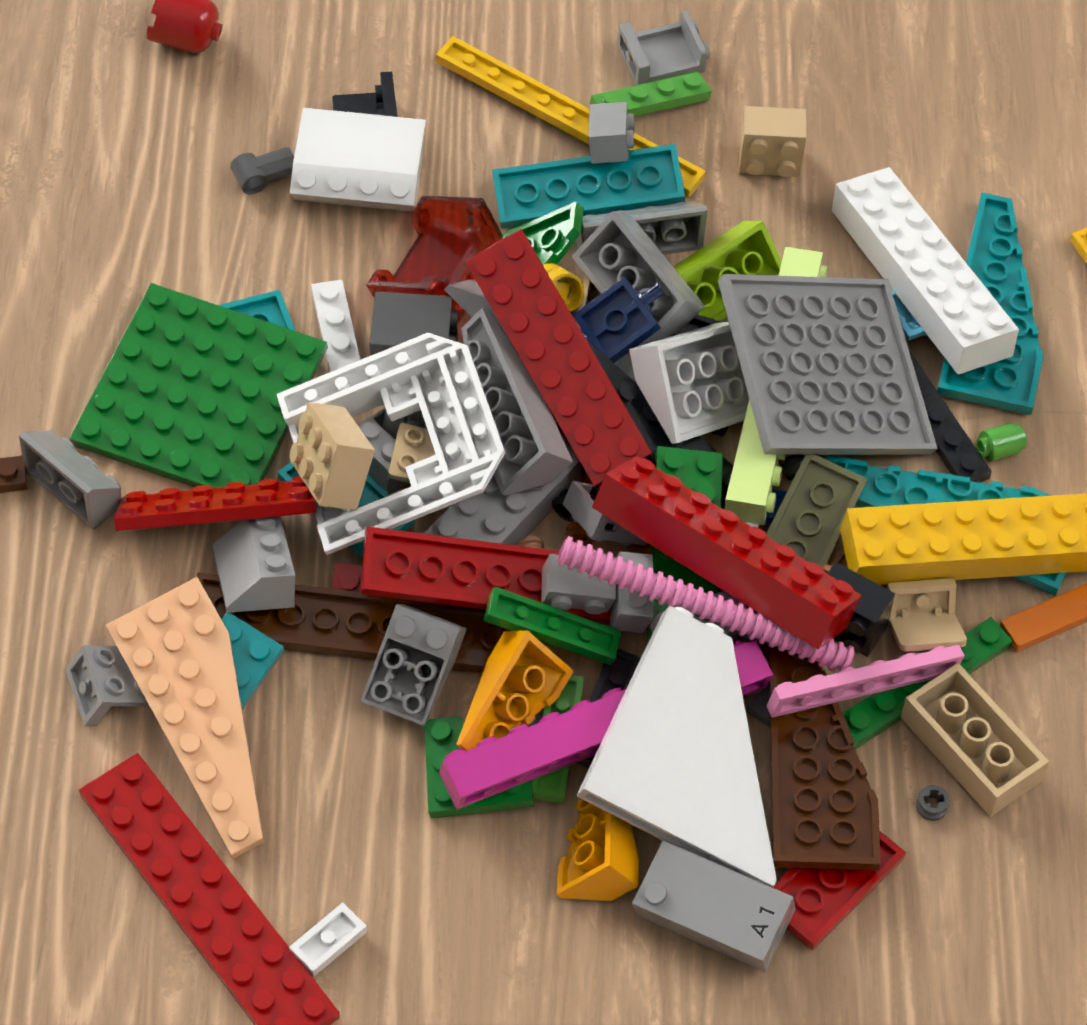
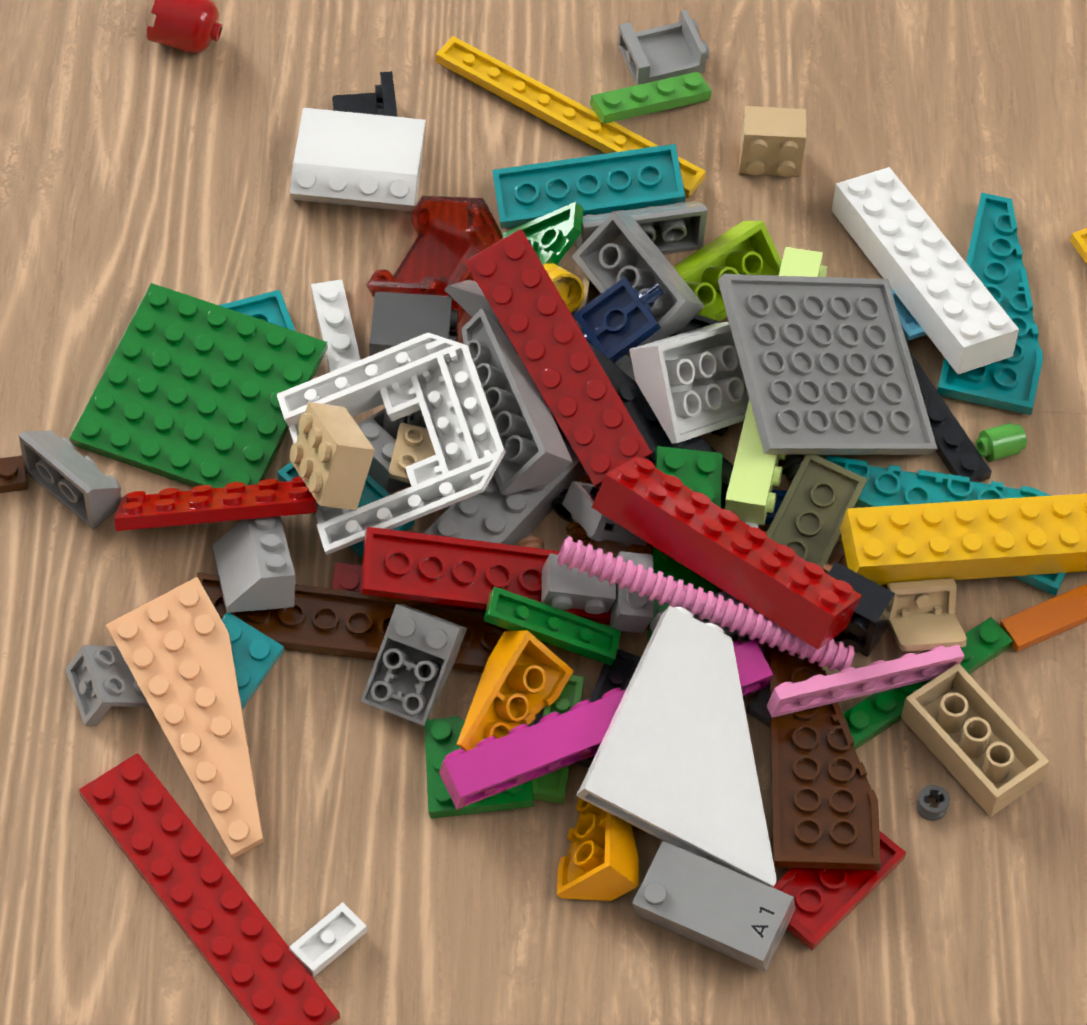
dark grey piece [230,147,294,195] -> none
light grey brick [588,102,635,164] -> none

